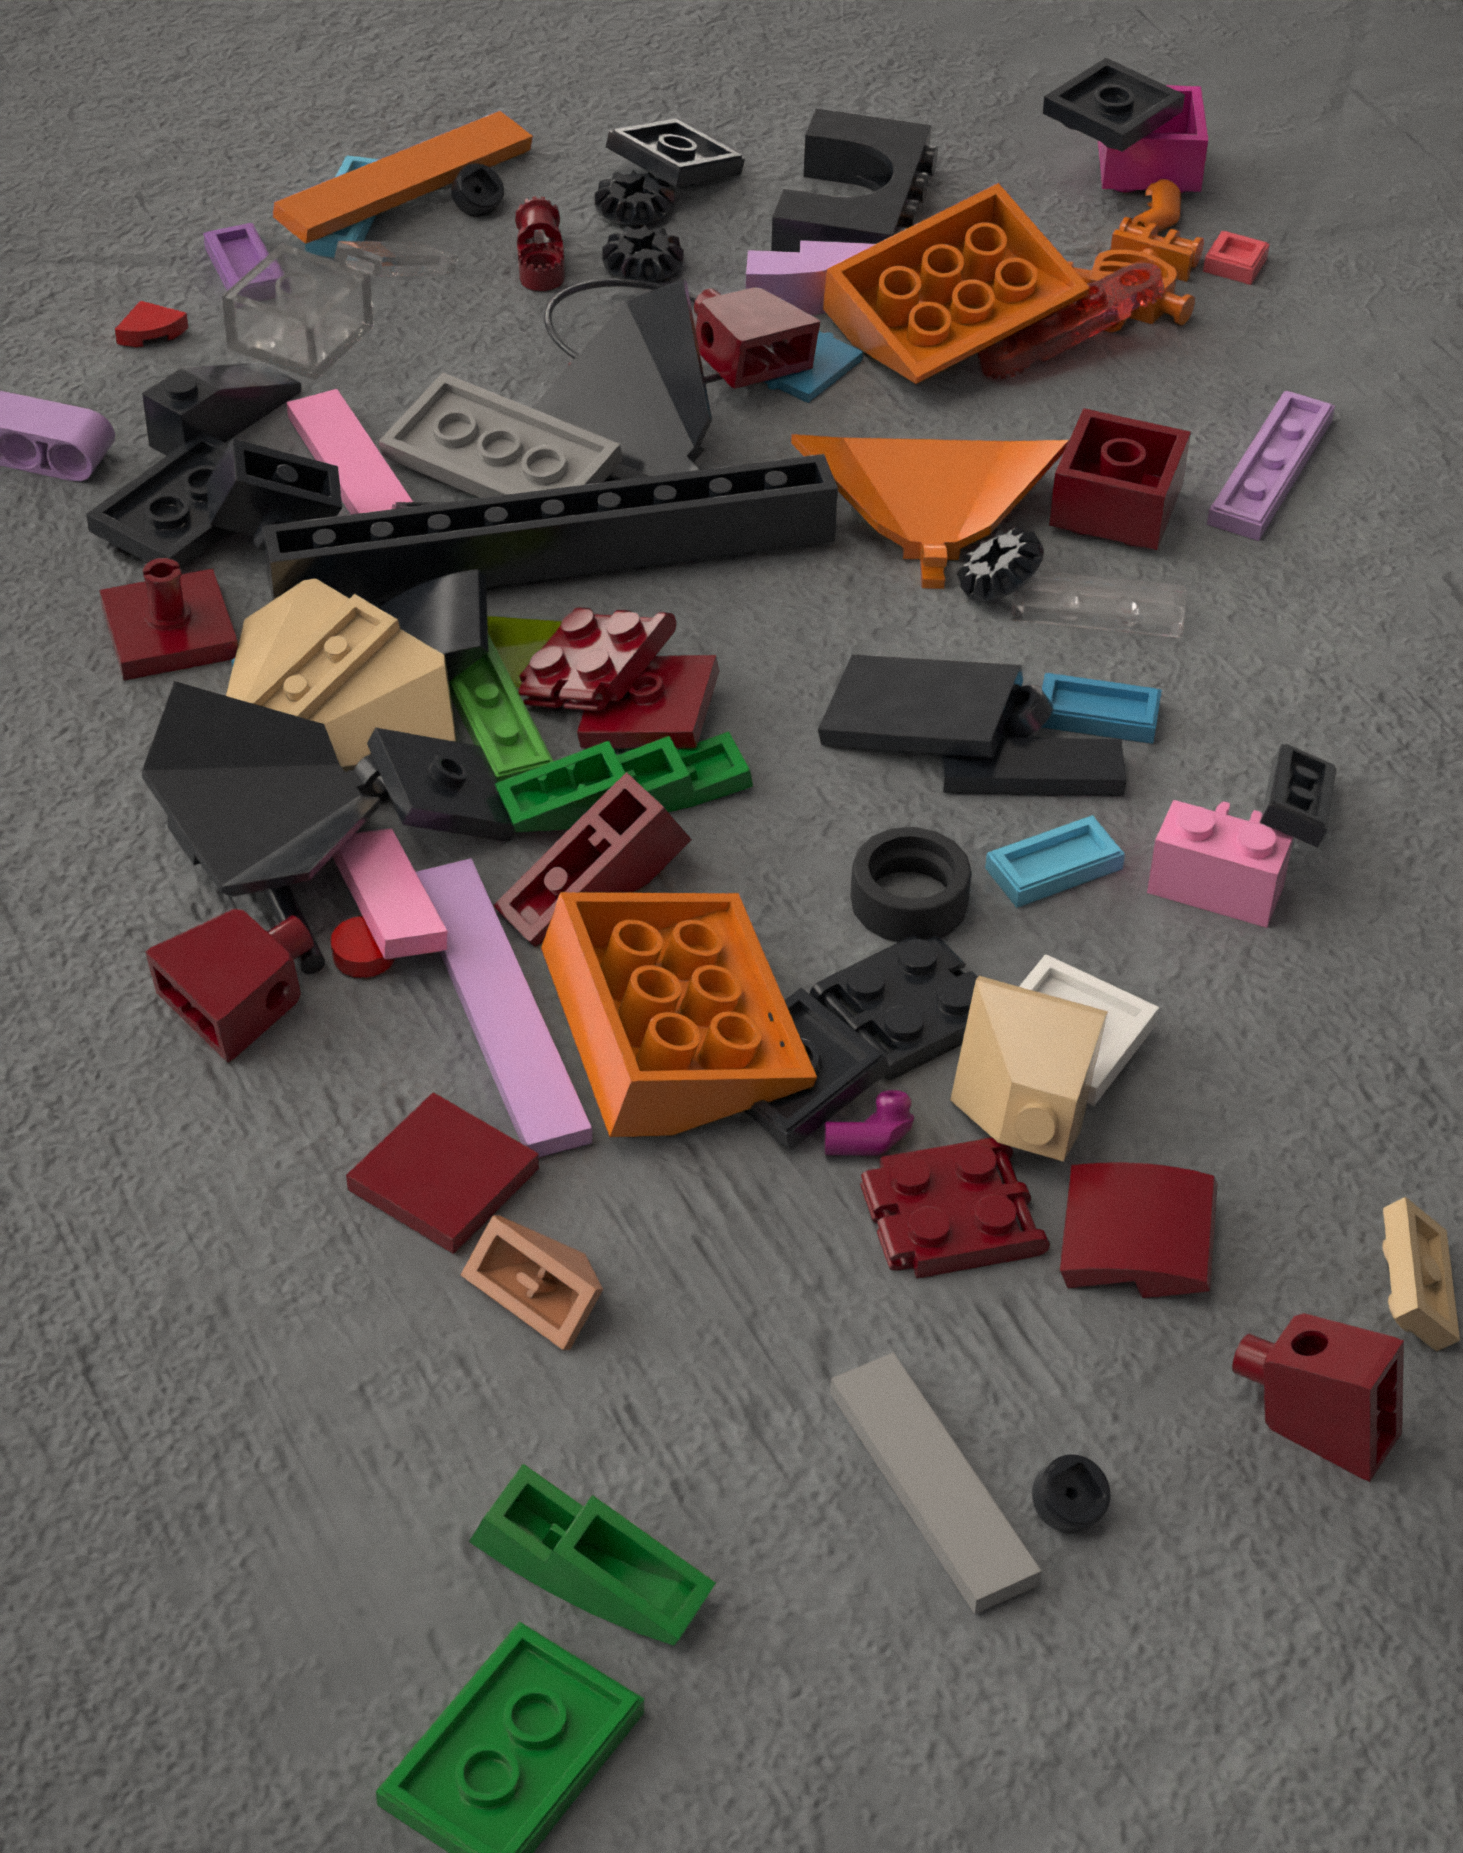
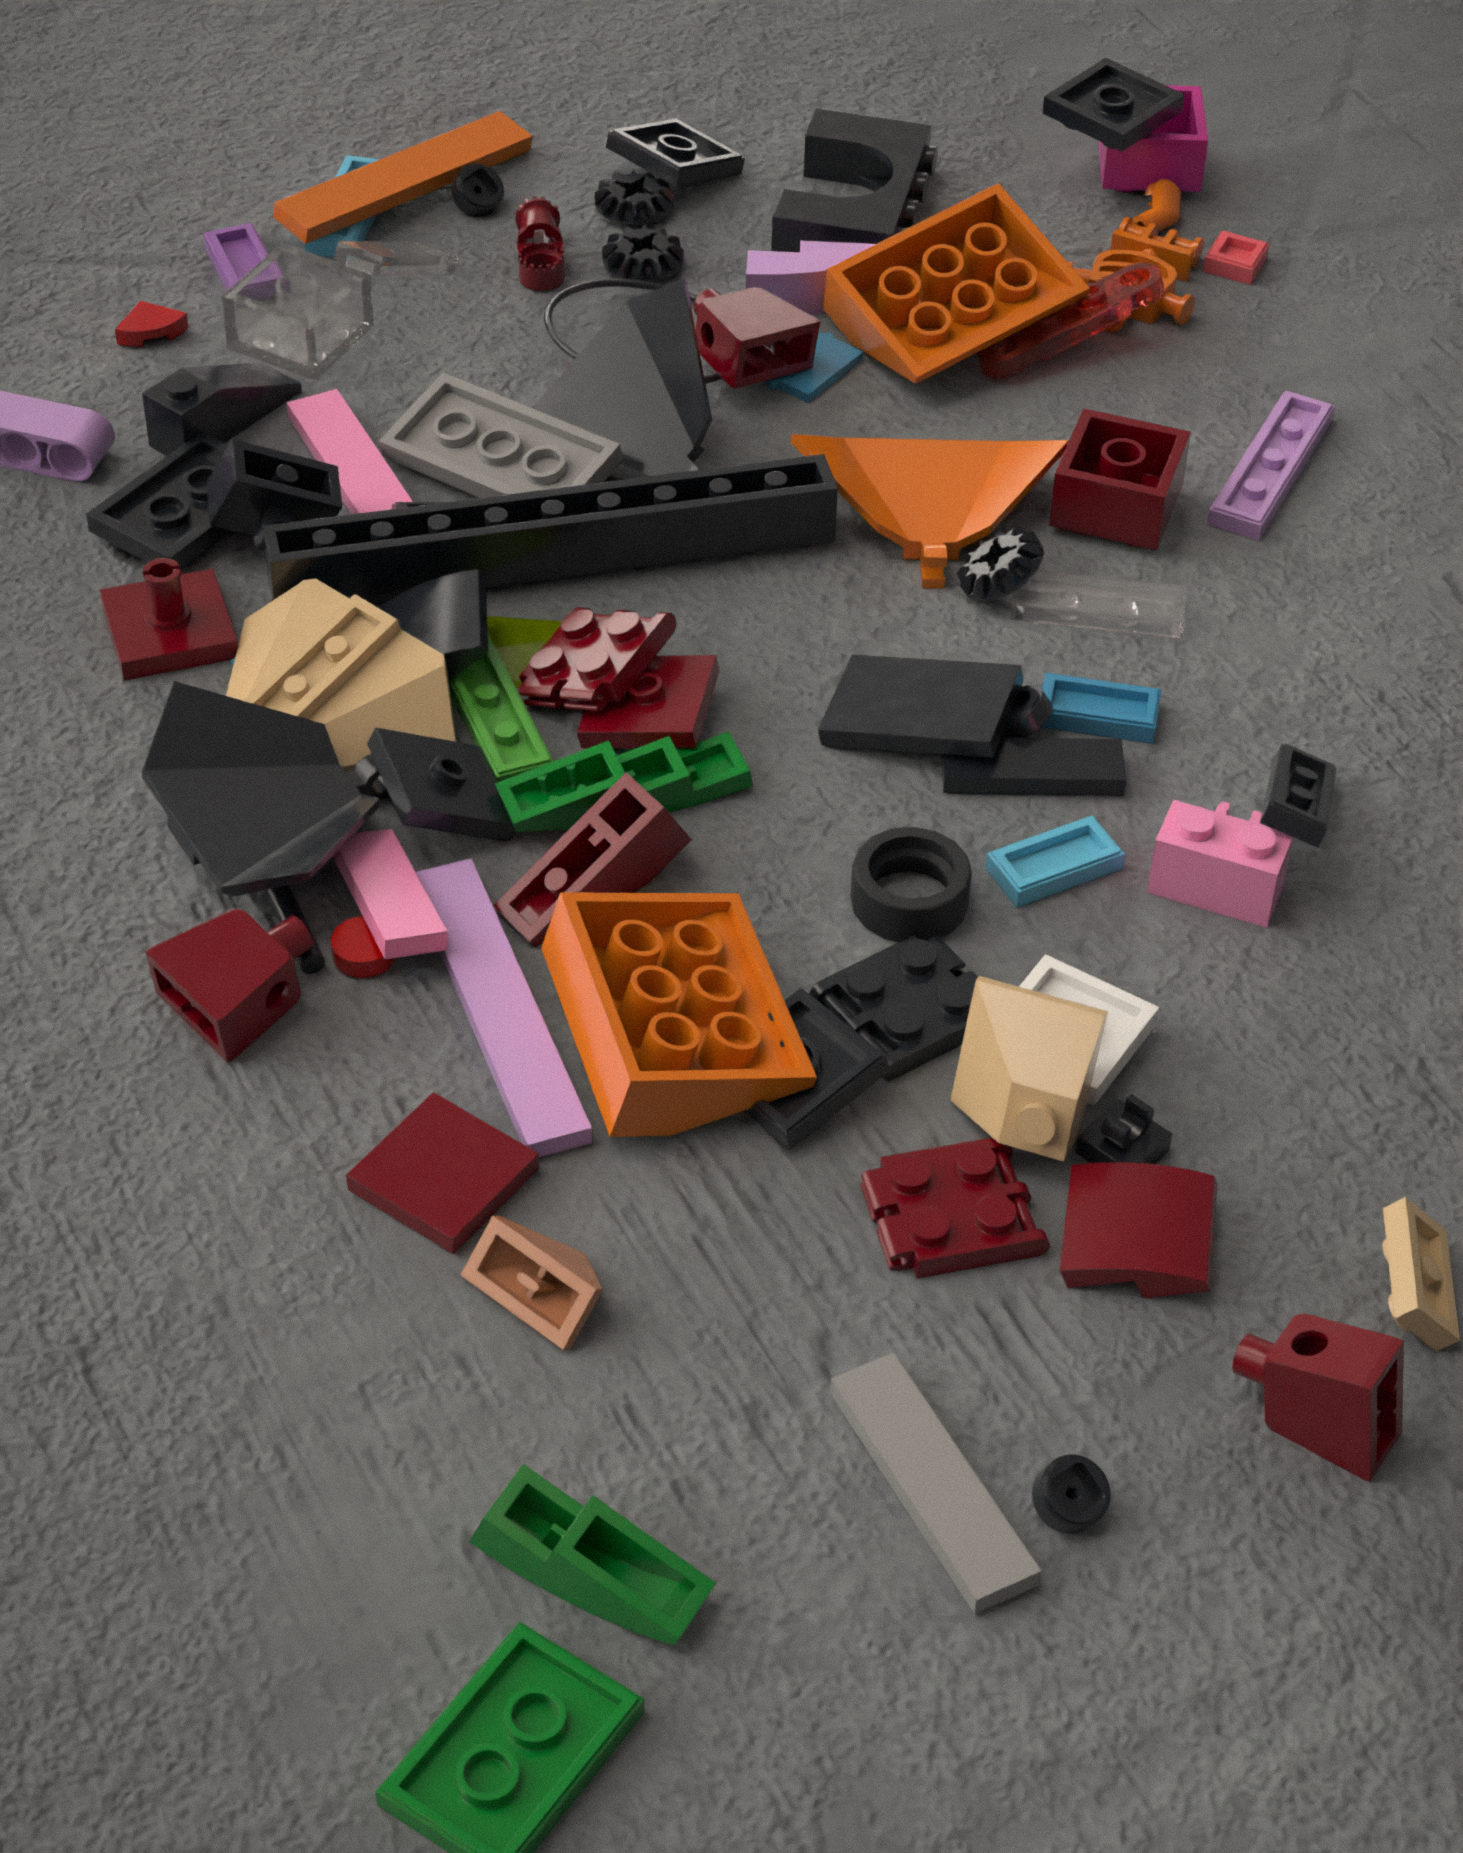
magenta arm [825,1090,914,1156] -> none
none -> black tile [1076,1094,1173,1164]

